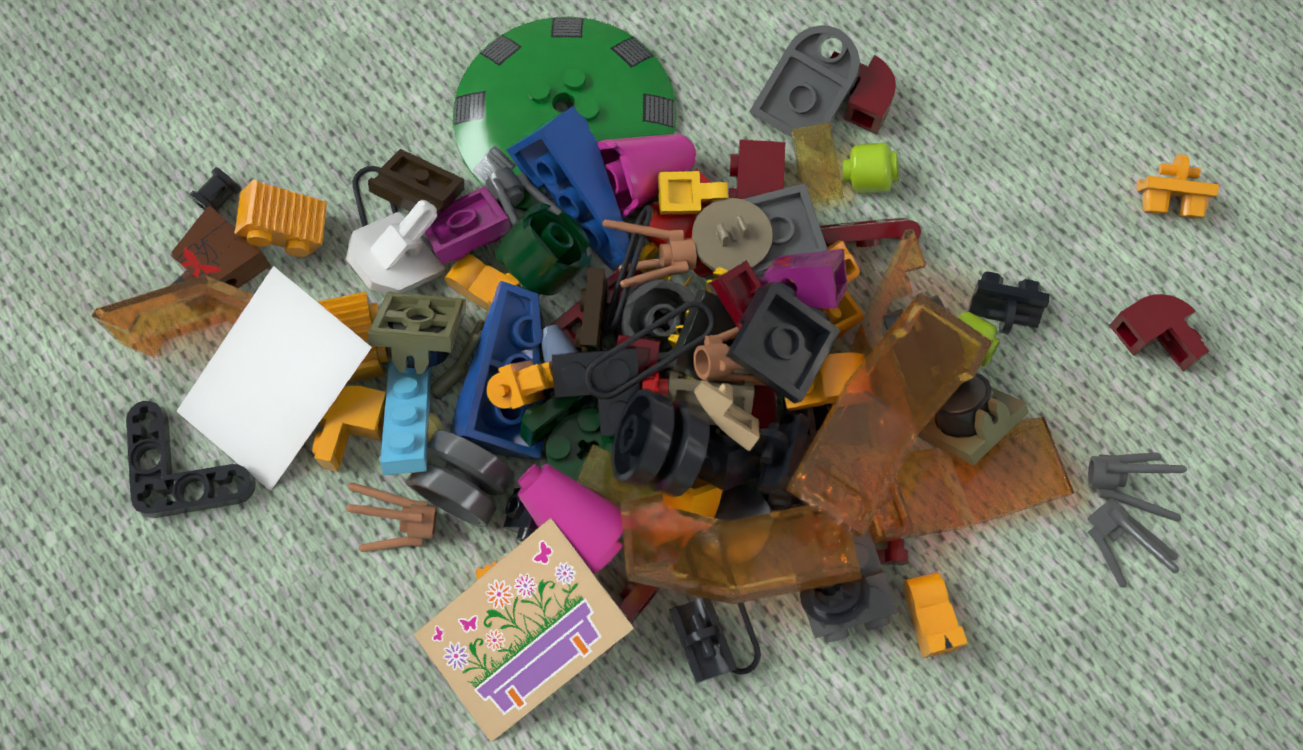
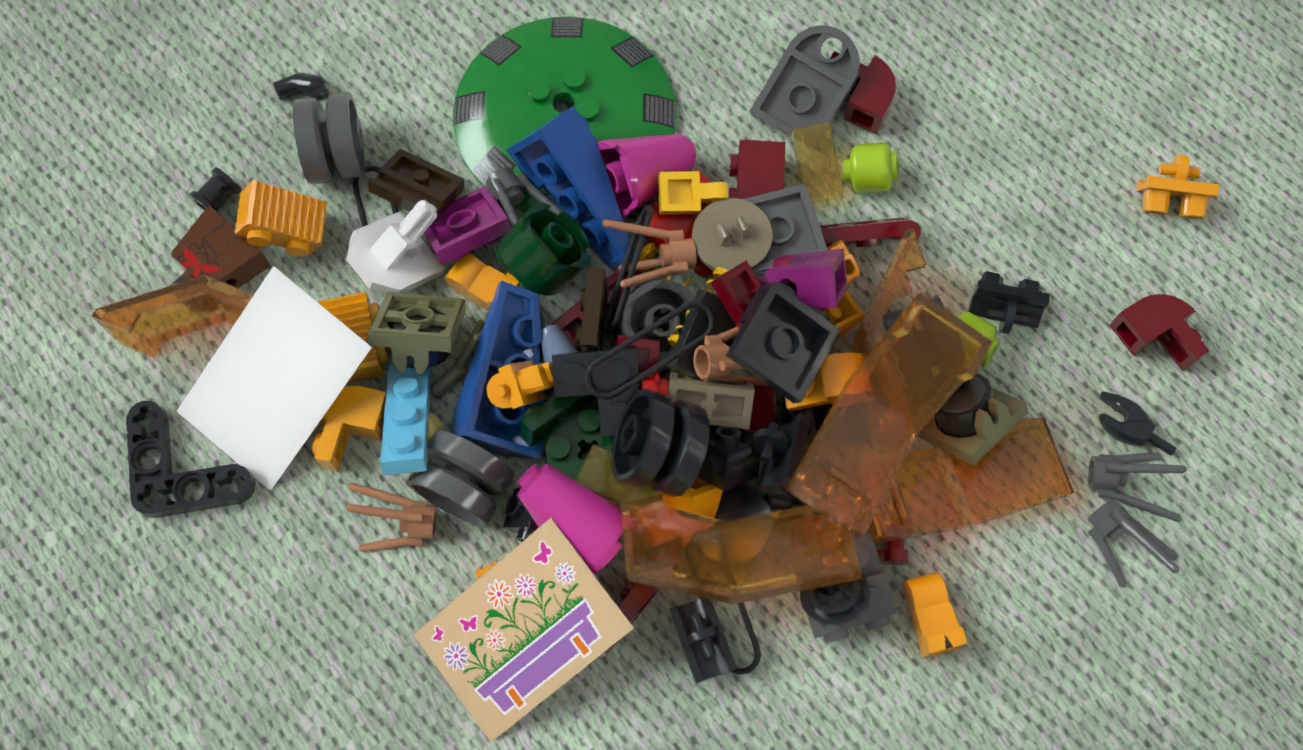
tan slope [695,380,759,451] -> none
none -> black arm [273,72,329,100]
none -> dark grey wheel [293,92,366,185]
none -> black hand [1099,391,1177,456]

